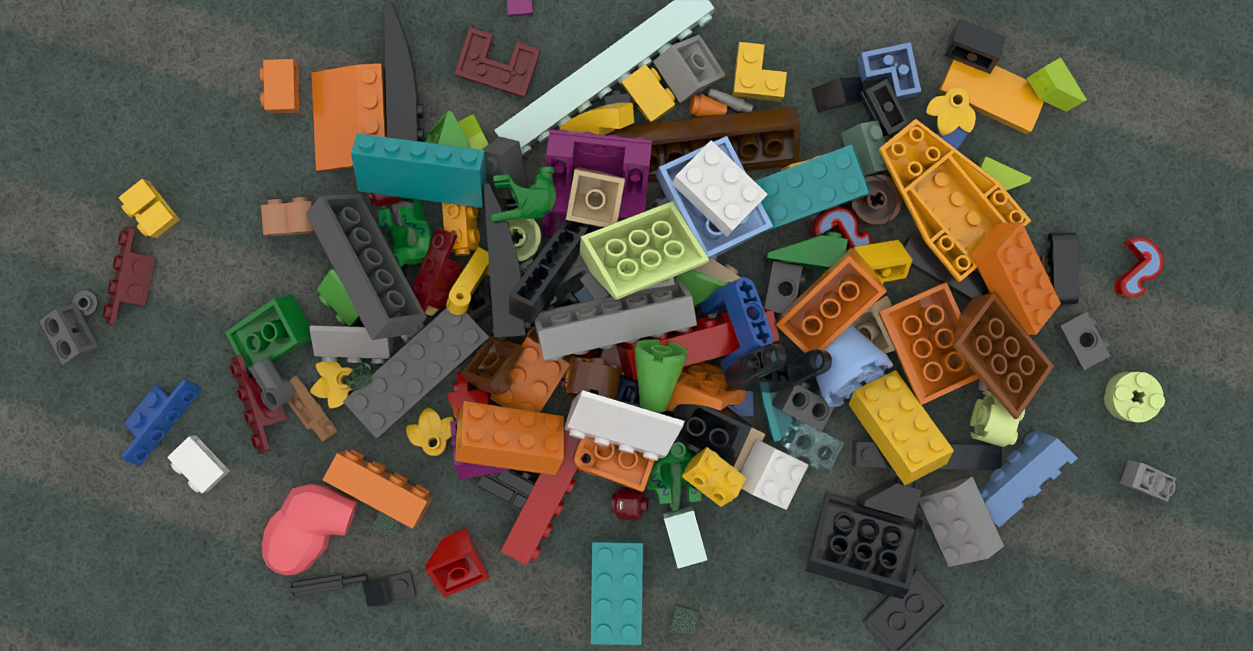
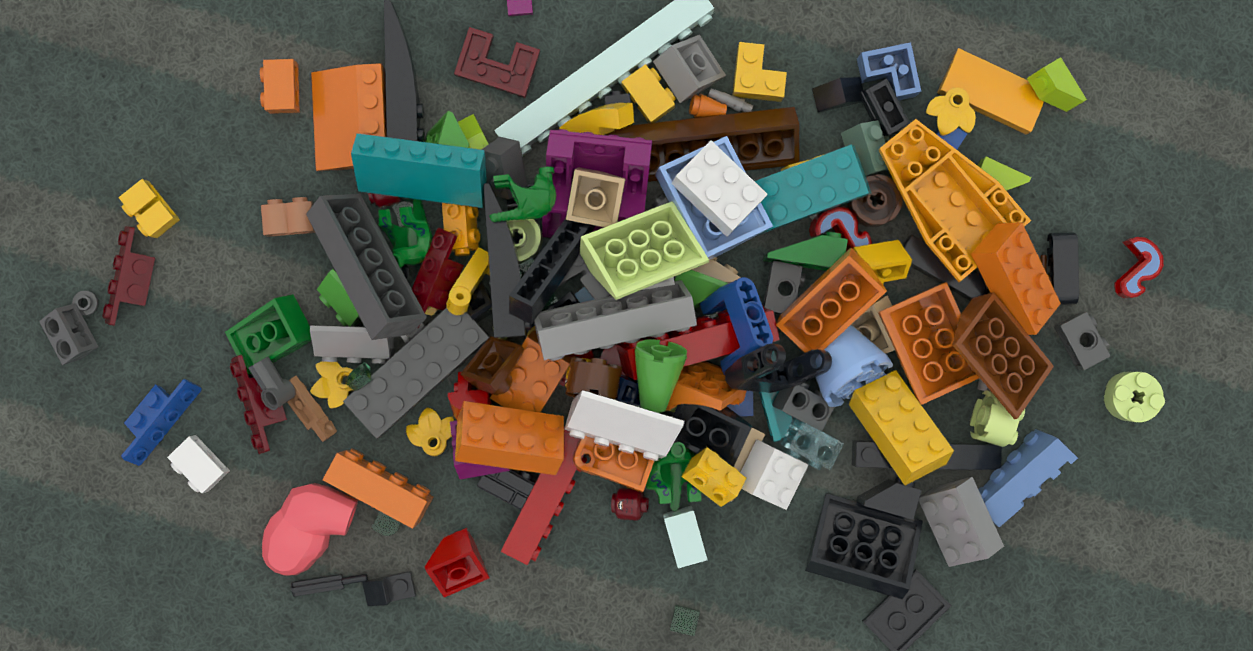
teal brick [591,539,643,645] -> none
black brick [944,19,1006,74] -> none
light grey slope [1120,460,1176,502] -> none

